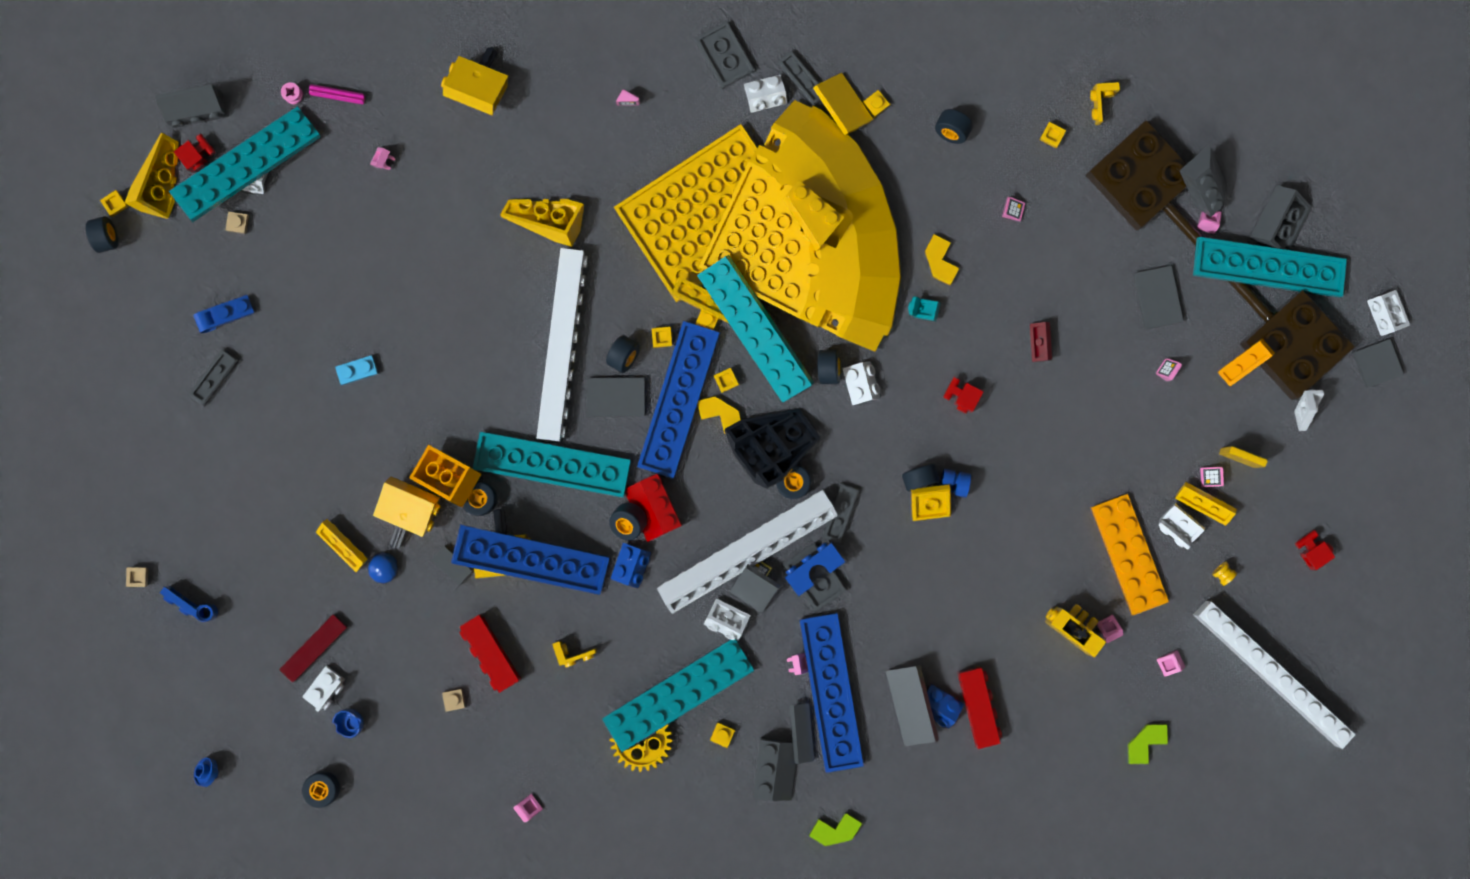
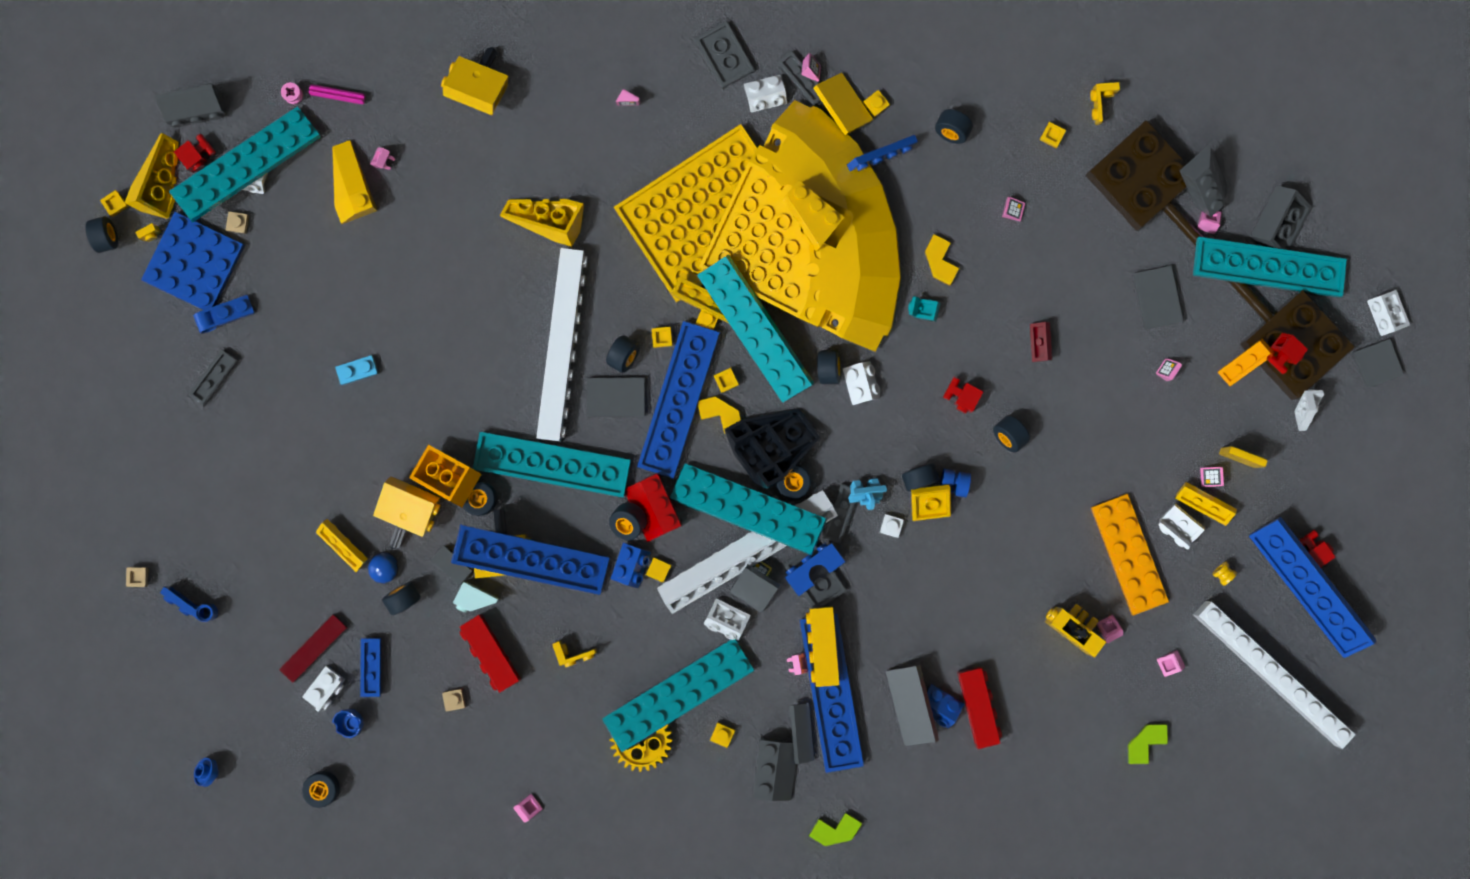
none -> yellow plate [135,223,162,242]
none -> blue plate [141,212,245,310]
none -> yellow wedge [332,140,377,224]
none -> blue plate [360,638,381,697]
none -> black wheel [382,582,421,615]
none -> light aqua slope [453,581,500,613]
none -> yellow tile [646,558,671,583]
none -> teal plate [670,463,827,555]
none -> bright pink slope [801,53,821,82]
none -> yellow brick [806,606,839,687]
none -> blue plate [847,135,918,172]
none -> medium azure hips [848,478,887,510]
none -> white plate [879,514,903,538]
none -> black wheel [993,415,1030,453]
none -> blue plate [1249,517,1377,658]
none -> red brick [1266,333,1308,374]

